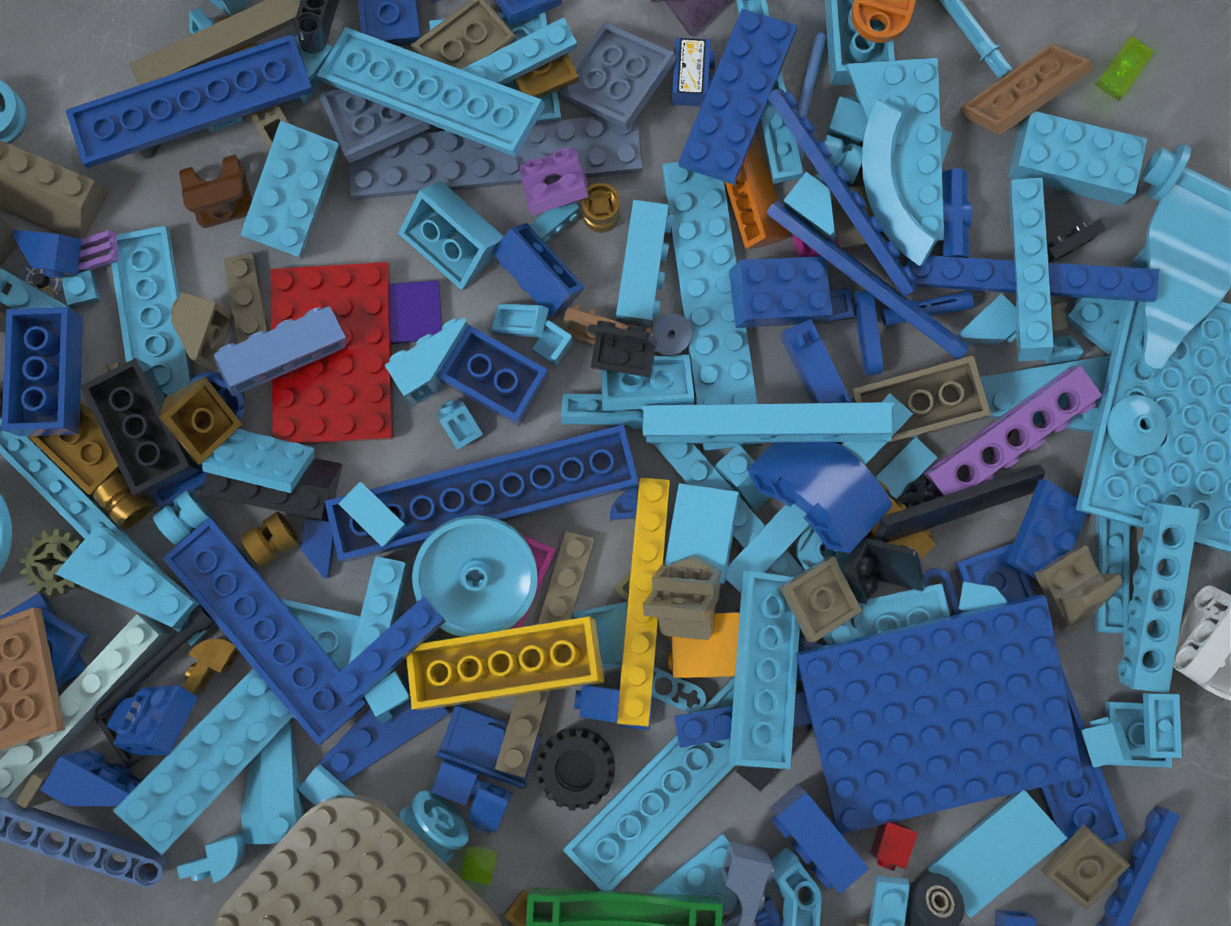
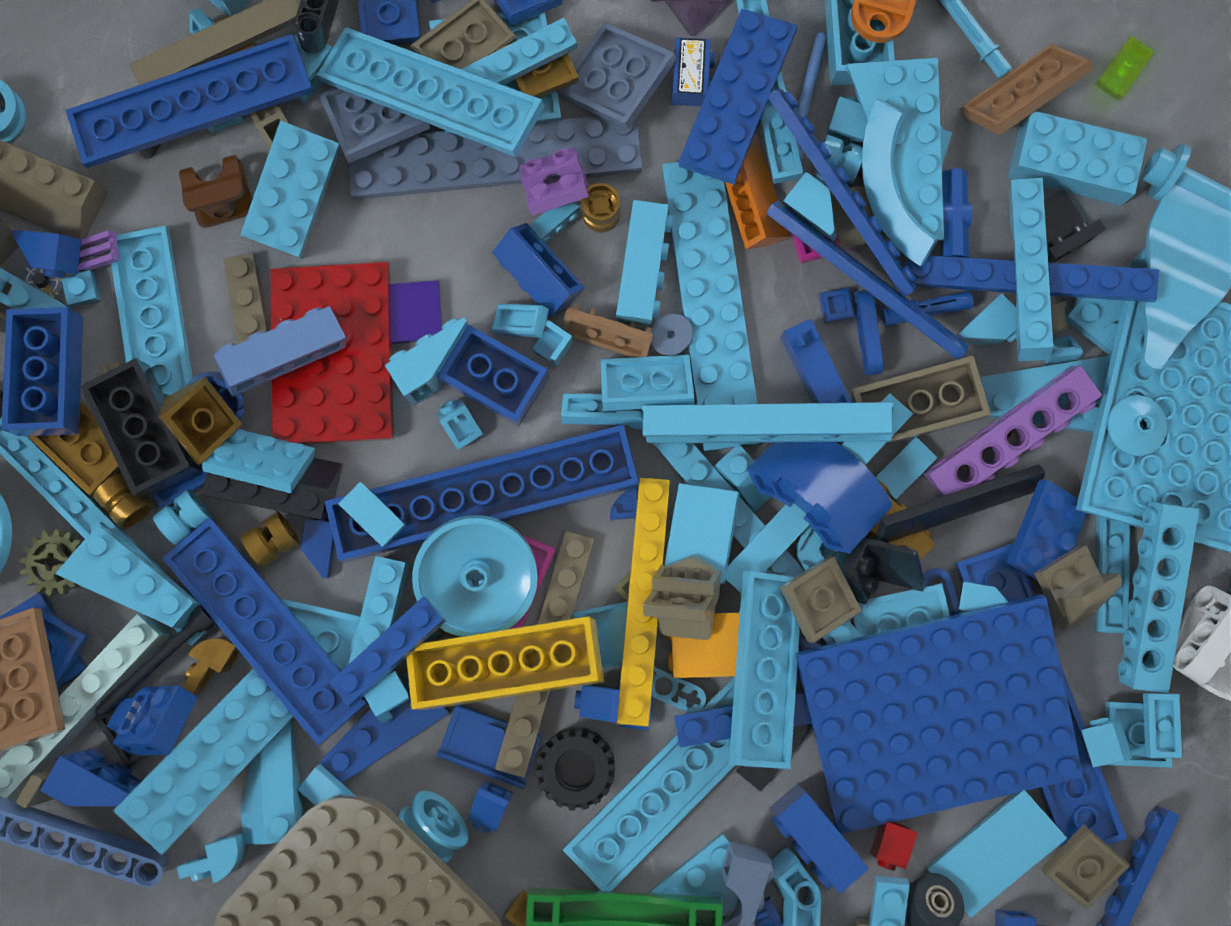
dark tan slope [171,292,233,371] -> none
medium azure slope [398,180,504,290] -> none
blue brick [431,760,483,806] -> none
clear neon green plate [460,845,499,885] -> none
black bracket [588,320,657,378] -> none
blue brick [729,257,833,328] -> none
black gear [901,480,941,508] -> none

